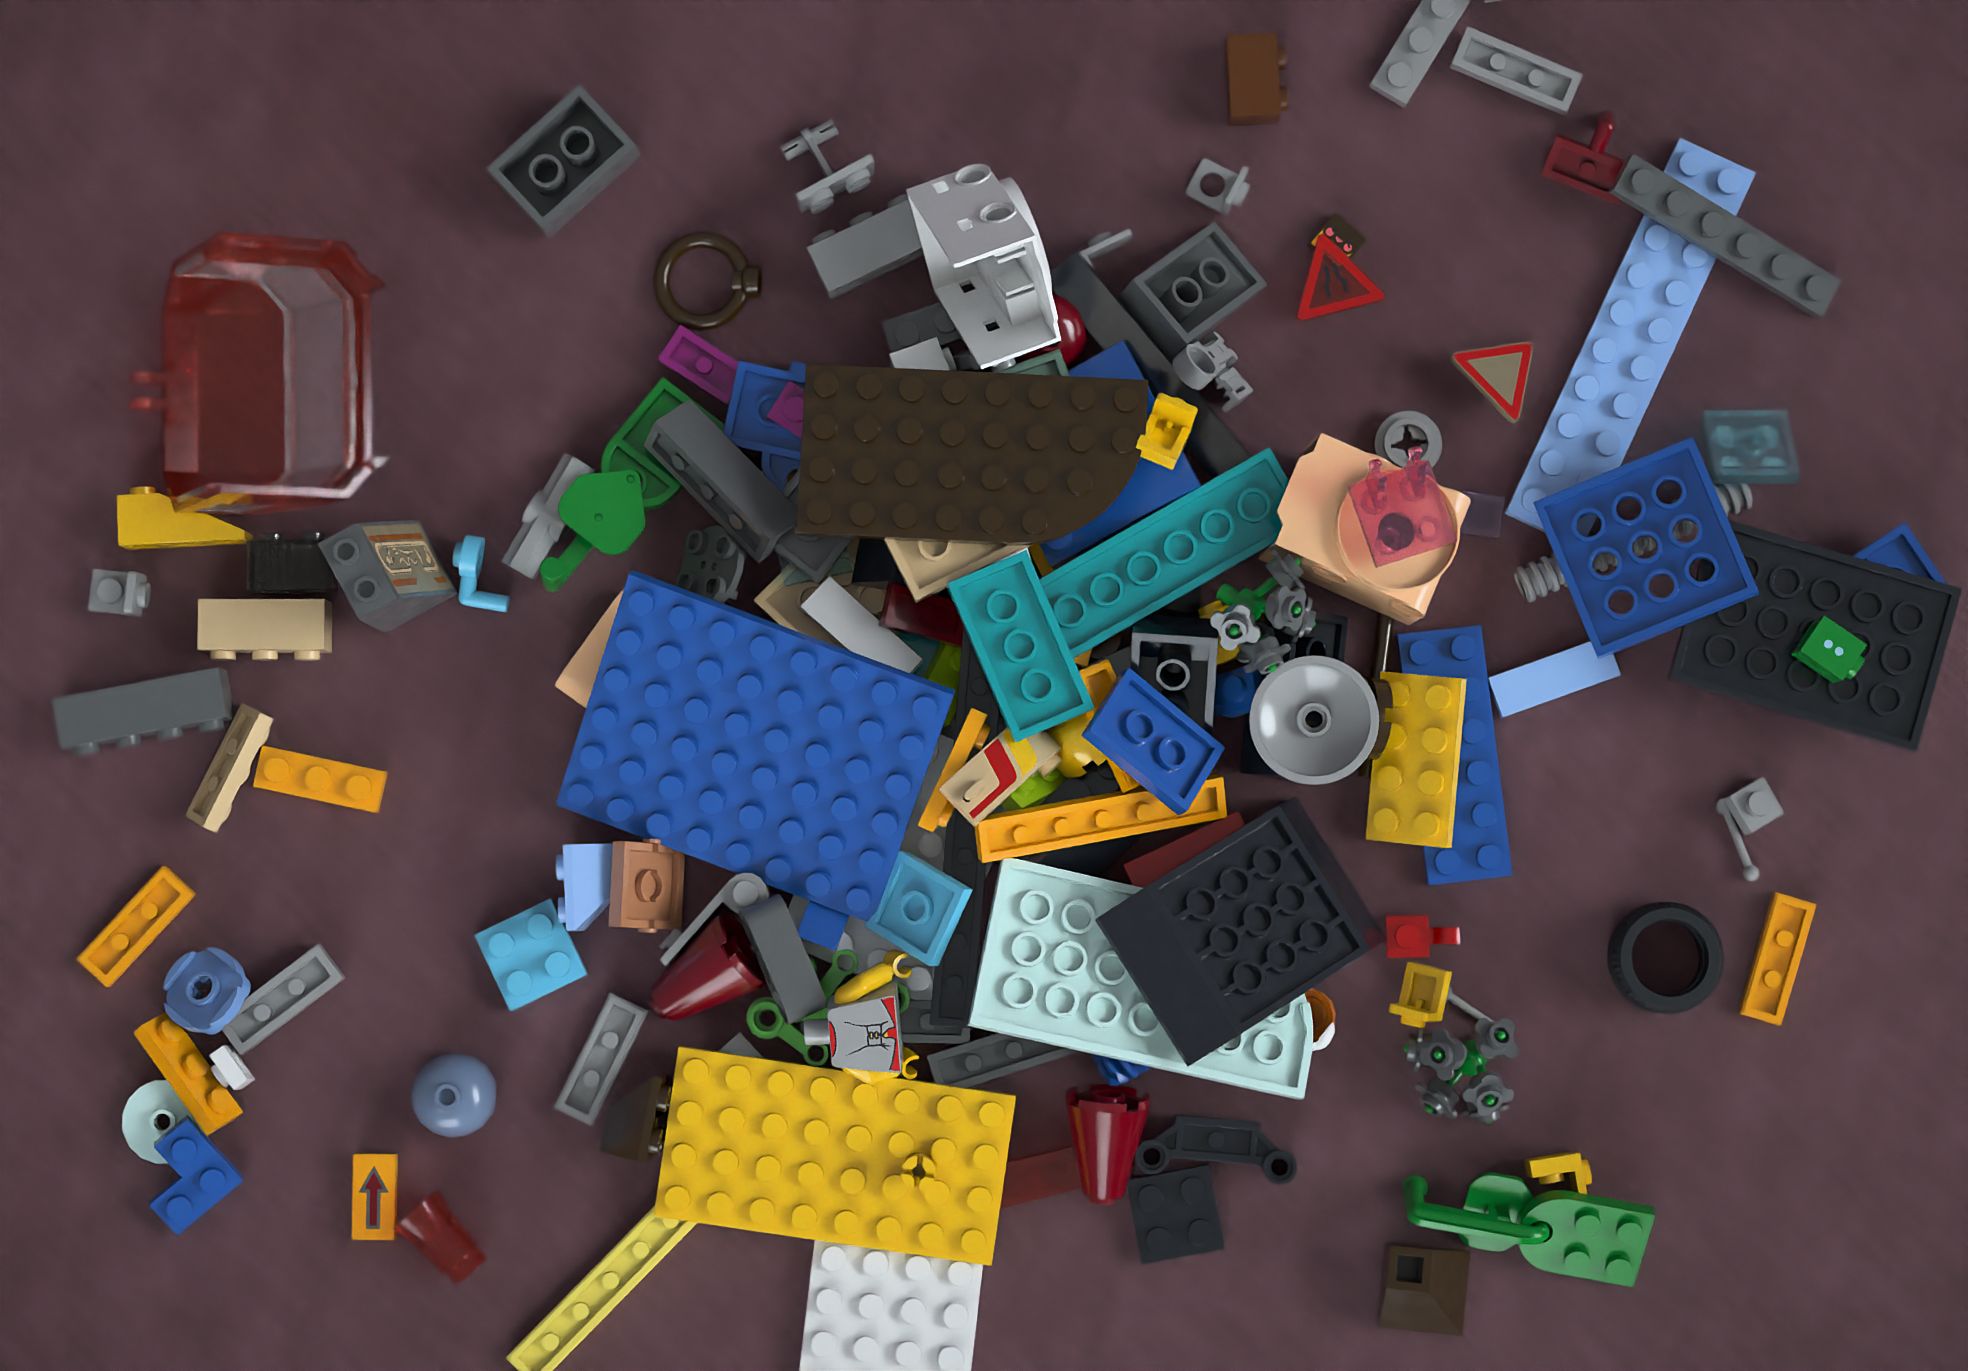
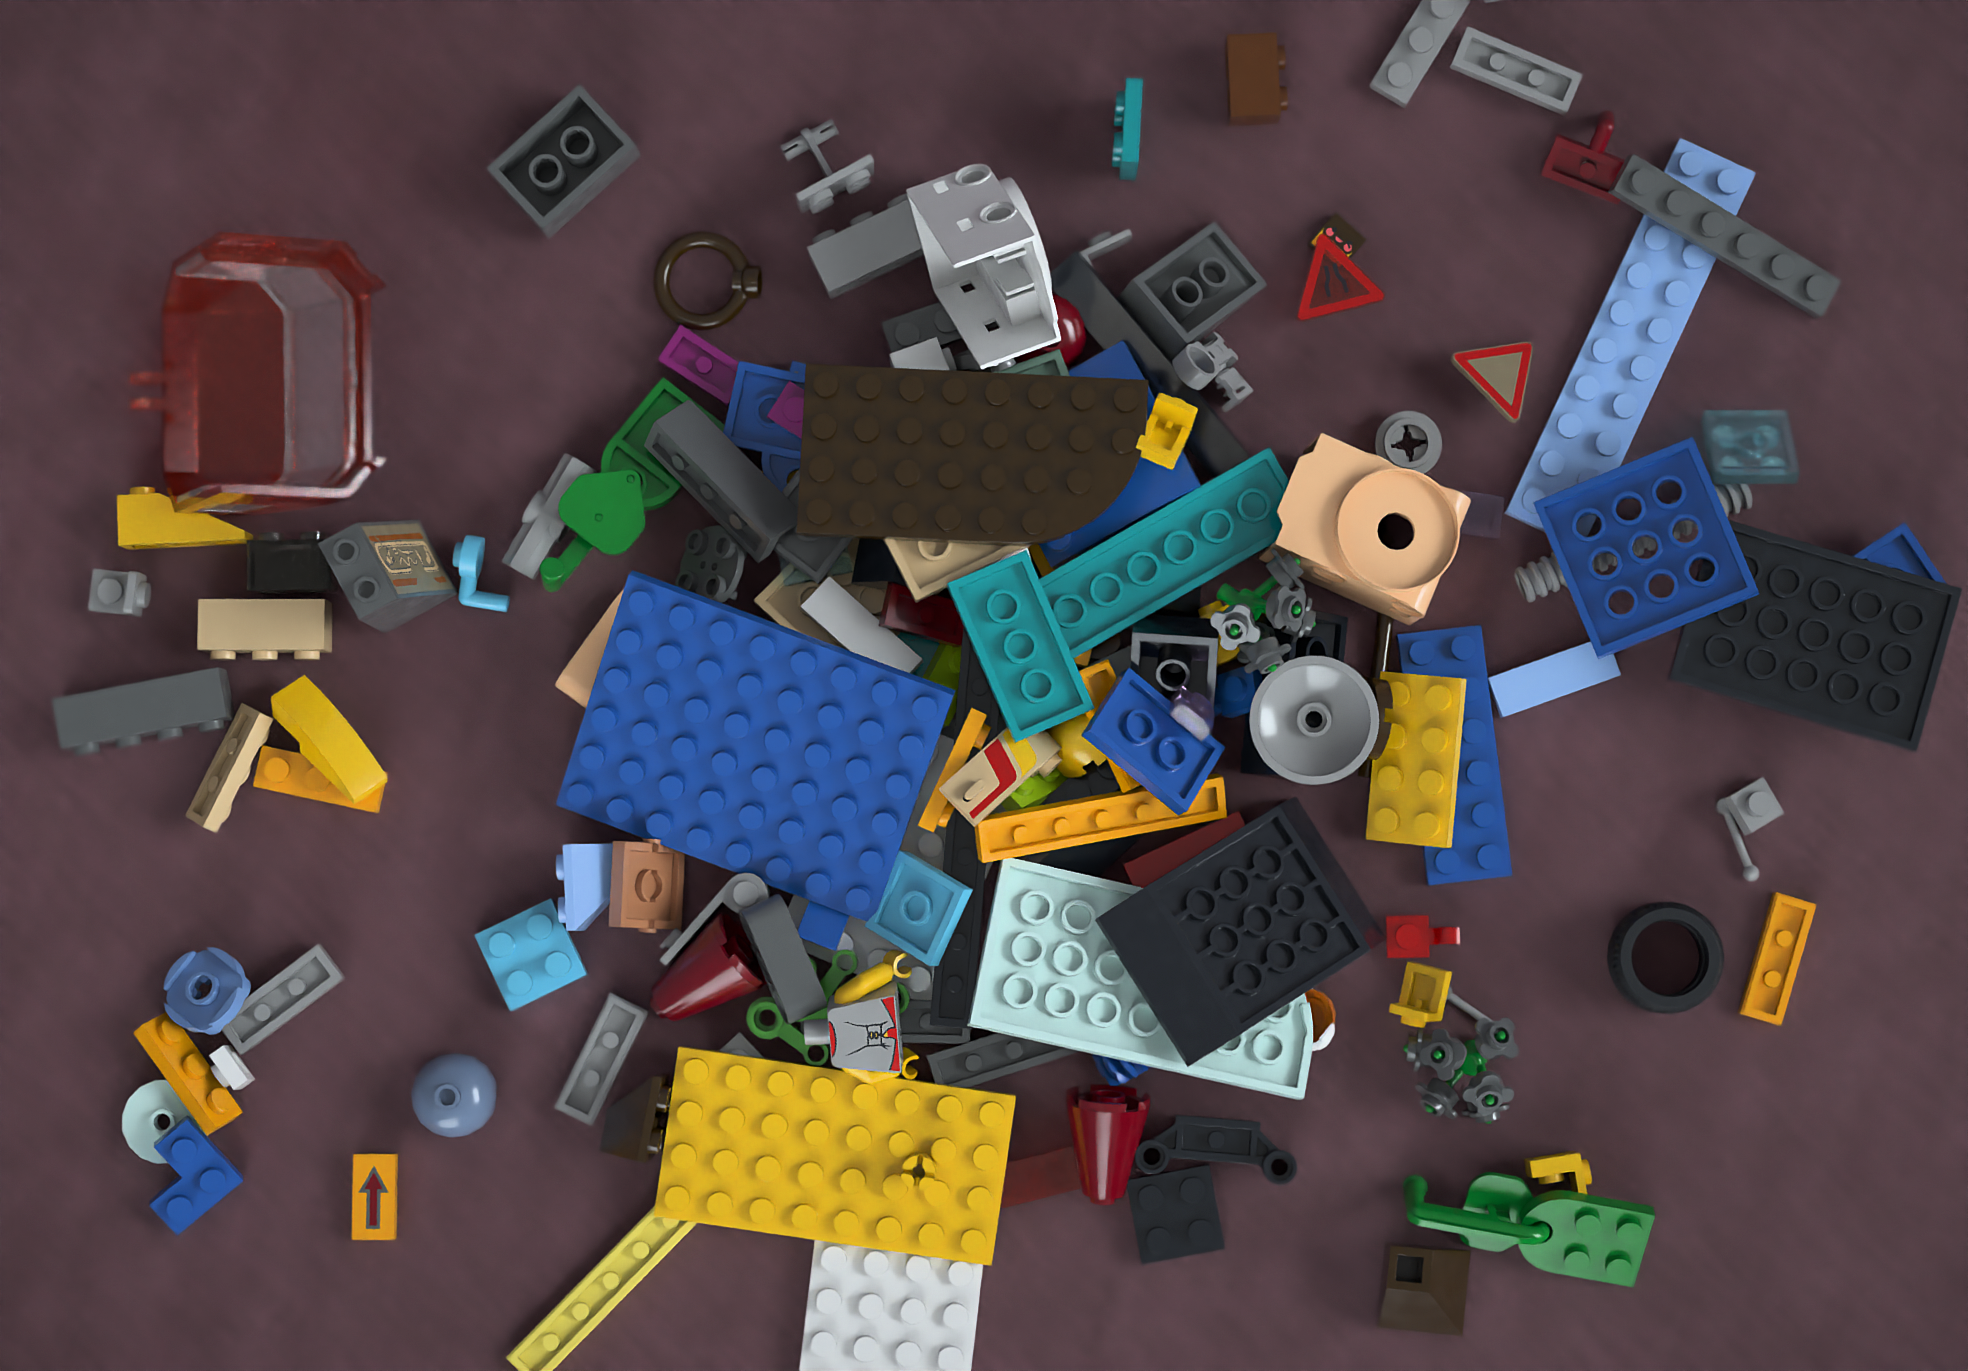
light orange tile [76,865,196,987] -> none
clear red plant [393,1188,487,1286] -> none
light grey bracket [1186,158,1251,216] -> none
clear pink plate [1347,446,1457,568] -> none
green brick [1791,616,1867,683] -> none
none -> yellow slope [271,674,387,804]
none -> teal plate [1112,78,1143,180]
none -> clear purple plate [1169,686,1215,741]

